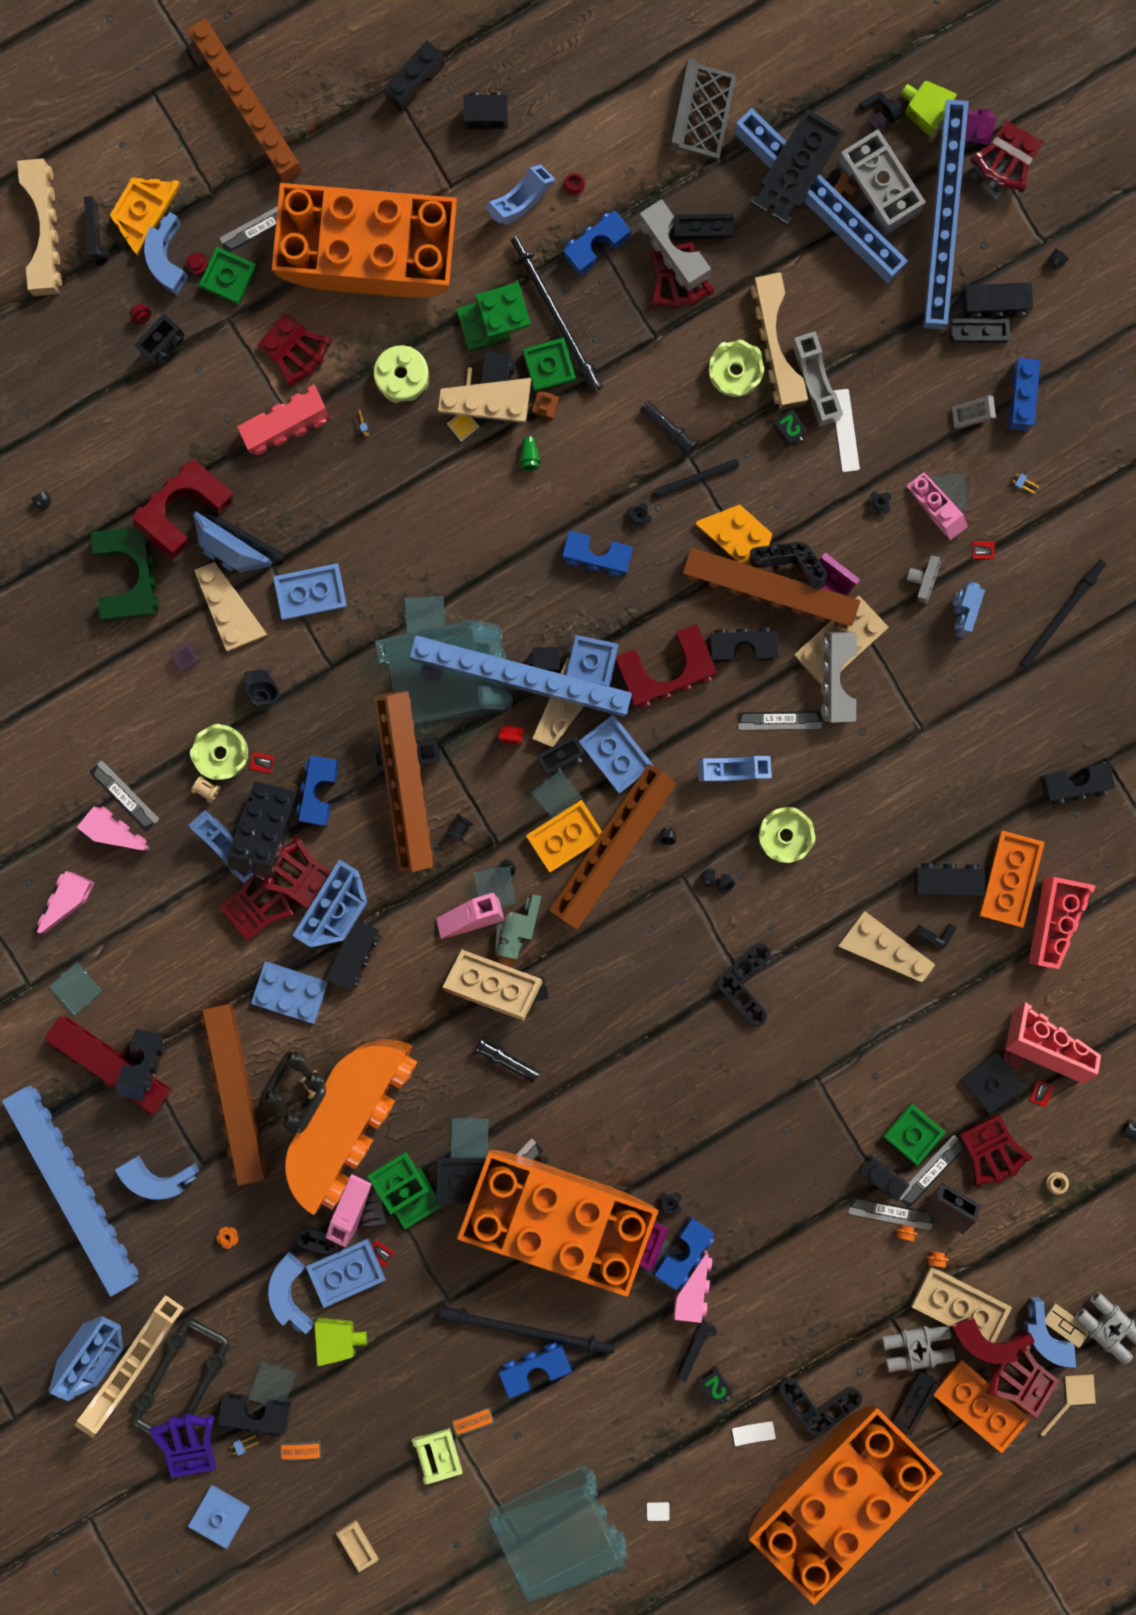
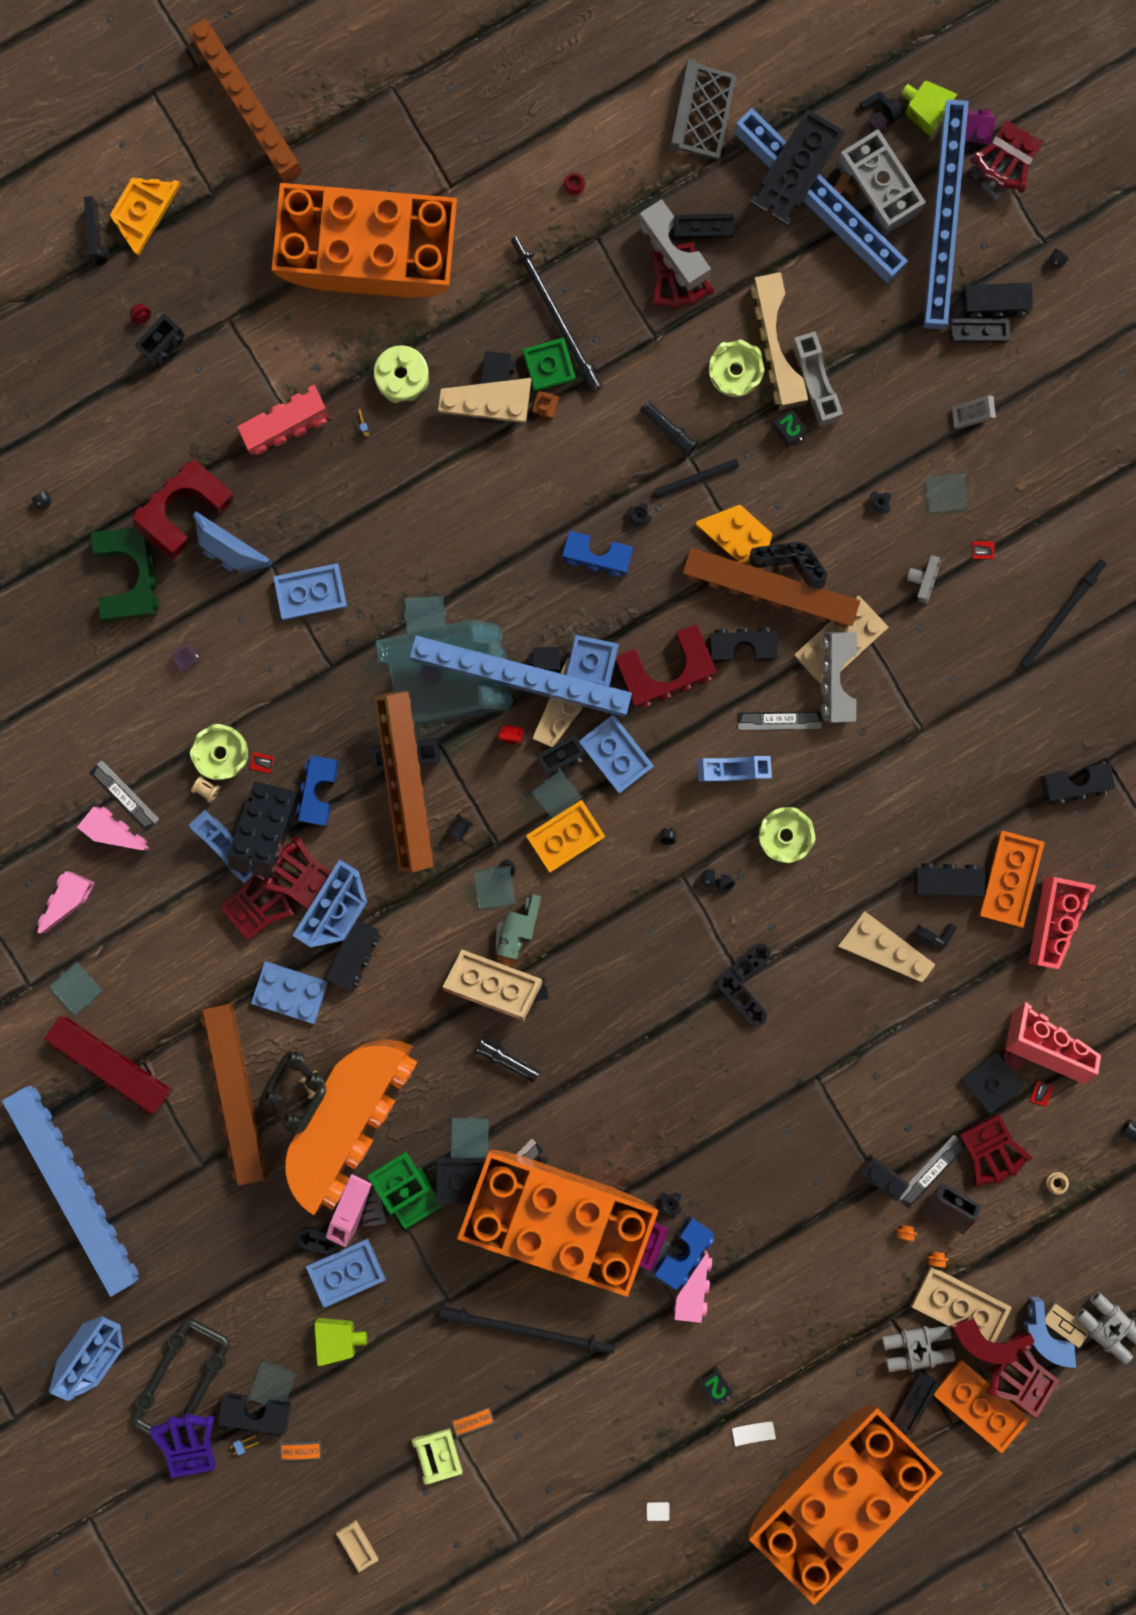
tan arch [17,159,62,296] -> none
tan arch [75,1295,184,1438] -> none
medium blue arch [115,1156,200,1199] -> none
black arch [116,1029,166,1101] -> none
medium blue arch [144,212,188,296] -> none
dark red plate [185,252,208,275] -> none
medium blue plate [188,1485,250,1549] -> none
tan wing [194,562,268,652] -> none
green plate [198,247,257,305] -> none
black bar [206,512,286,562] -> none
orange plate [216,1227,239,1249] -> none
sticker [220,206,278,252] -> none
black cap [243,670,280,711] -> none
dark red plate [257,312,332,387] -> none
medium blue arch [268,1252,315,1334] -> none
sticker [372,1241,394,1267] -> none
black arch [384,40,445,113] -> none
bright pink slope [436,893,505,939] -> none
piece [444,367,483,445] -> none
green bracket [457,282,531,352] -> none
black brick [463,92,508,129] -> none
medium blue arch [485,164,555,226] -> none
clear light blue windscreen [488,1464,628,1602] -> none
blue arch [499,1342,572,1399] -> none
green cone [519,437,541,471] -> none
dark orange brick [549,764,677,930] -> none
blue arch [563,211,631,277] -> none
black hinge [676,1319,717,1383] -> none
black beam [779,1377,862,1436] -> none
magenta bracket [813,553,860,596] -> none
white sticker [834,389,860,472] -> none
sticker [849,1197,934,1230] -> none
green plate [882,1102,946,1166] -> none
bright pink slope [907,473,968,540] -> none
medium blue plate [952,582,985,638] -> none
blue arch [1007,358,1040,431] -> none
piece [1012,473,1039,494] -> none
tan piece [1040,1374,1096,1436] -> none

